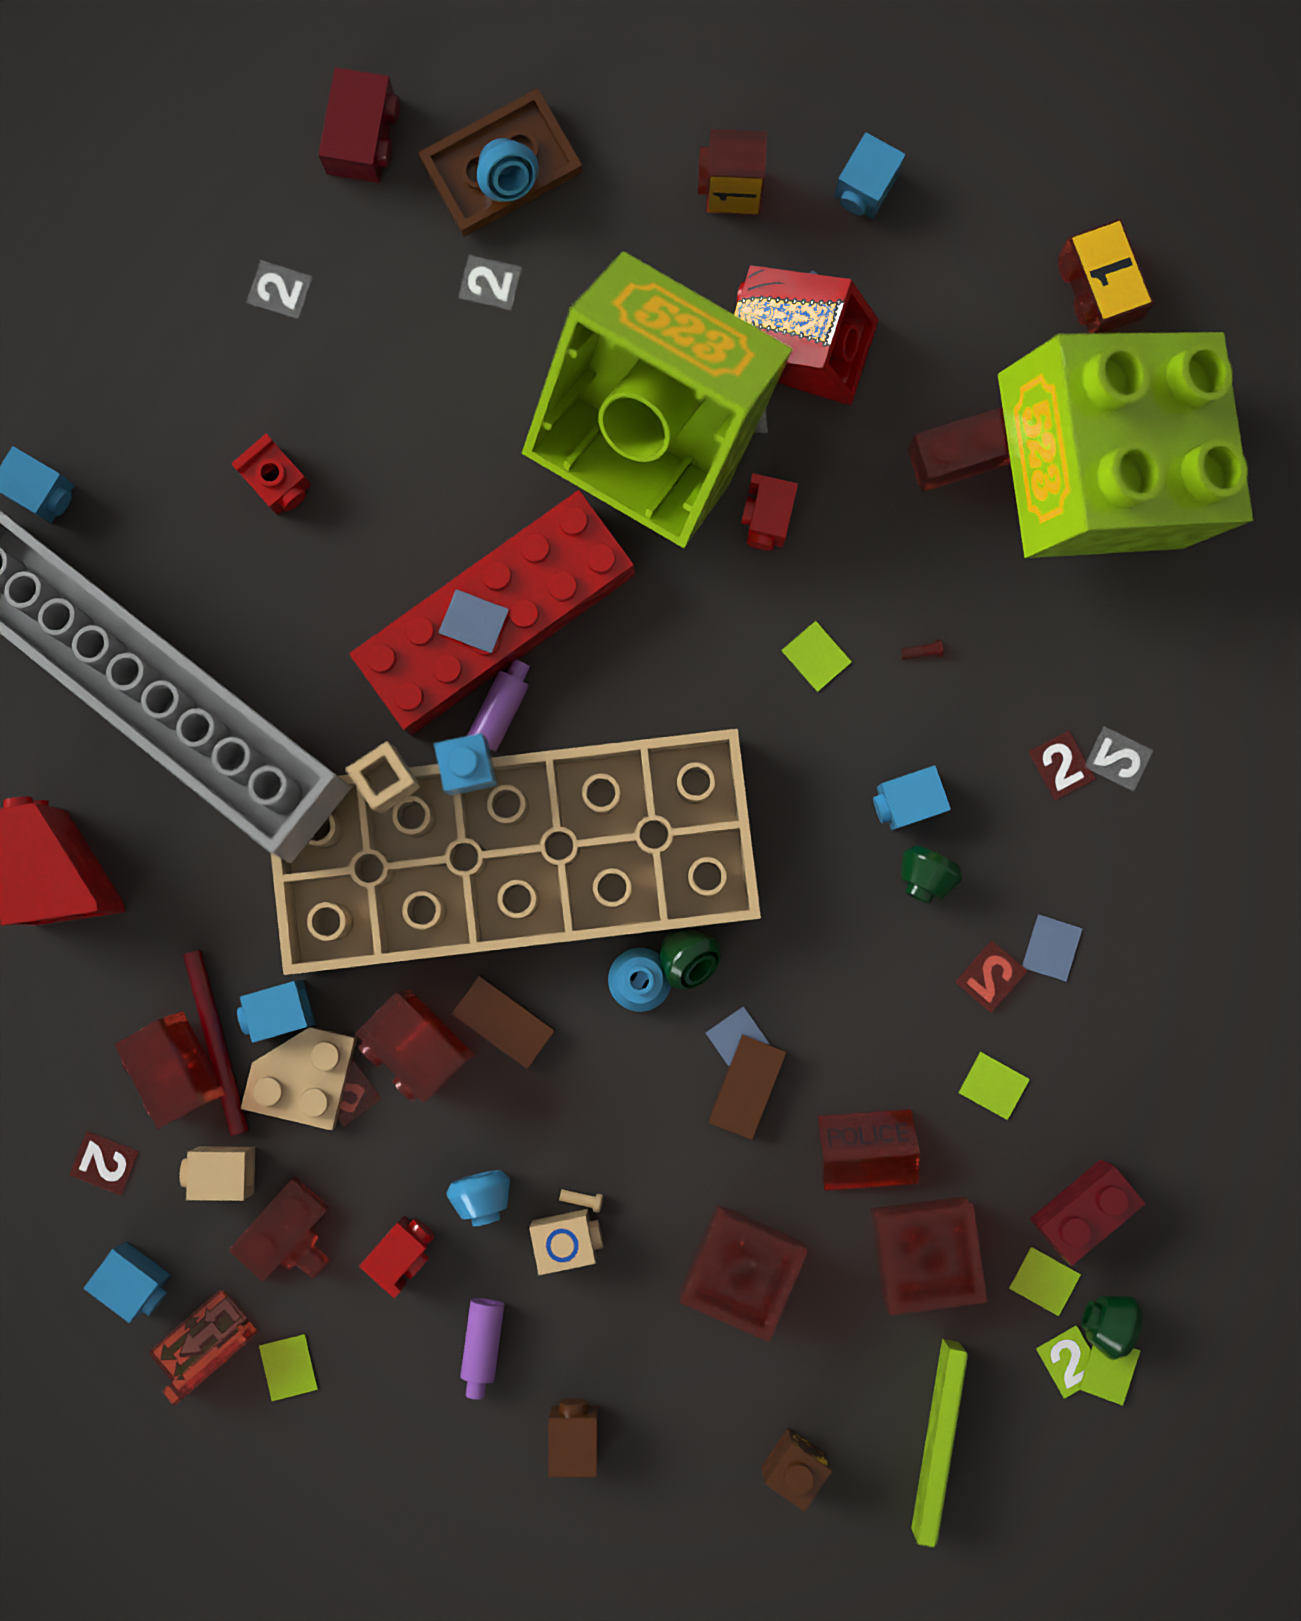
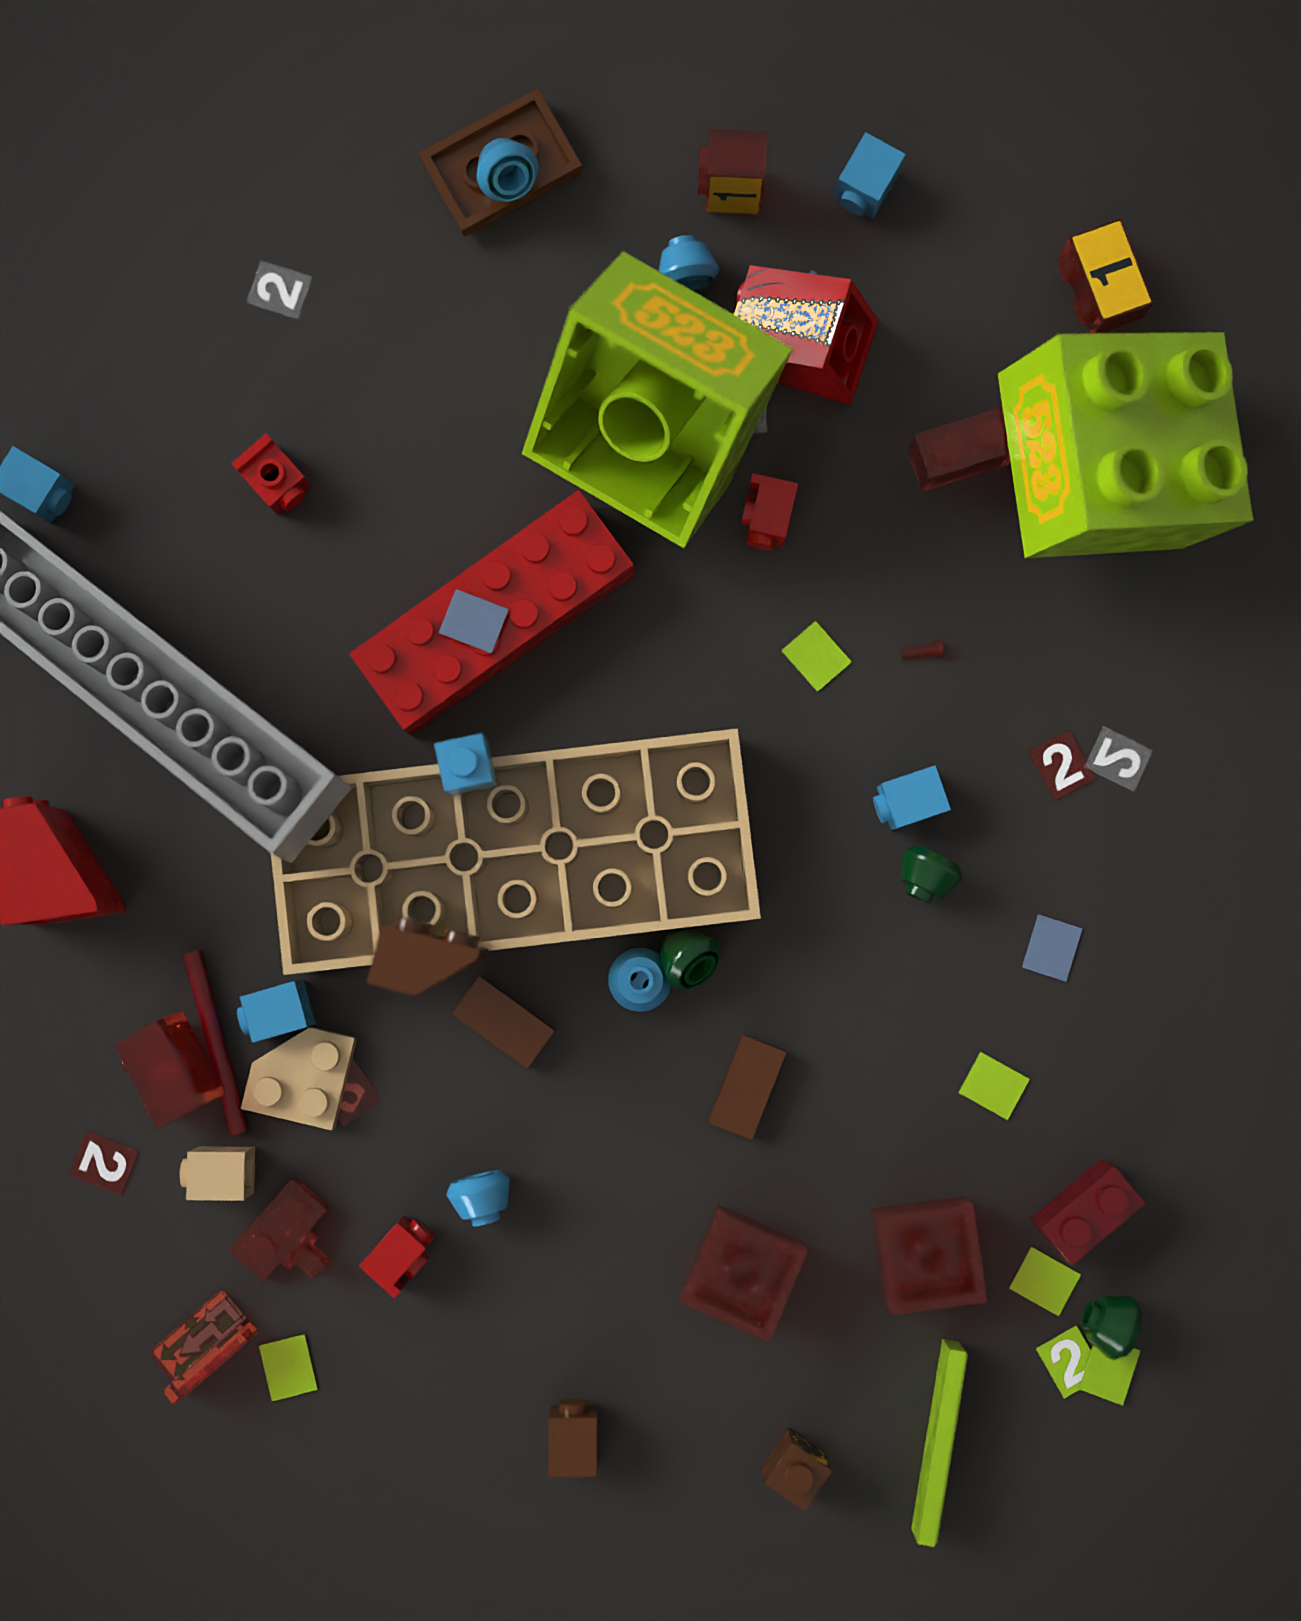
dark azure brick [83,1241,171,1323] -> none
dark red brick [318,67,400,183] -> none
tan brick [346,742,421,814] -> none
clear red brick [355,989,475,1103] -> none
clear sticker [458,255,521,310] -> none
medium lavender cylinder [460,1298,505,1399] -> none
medium lavender cylinder [467,659,530,752] -> none
tan brick [529,1209,604,1275] -> none
tan piece [559,1189,603,1213] -> none
sand blue sticker [706,1006,770,1066] -> none
clear red panel [818,1109,920,1191] -> none
clear red sticker [955,940,1027,1013] -> none
none -> reddish brown slope [366,917,489,996]
none -> dark azure cone [658,235,719,291]

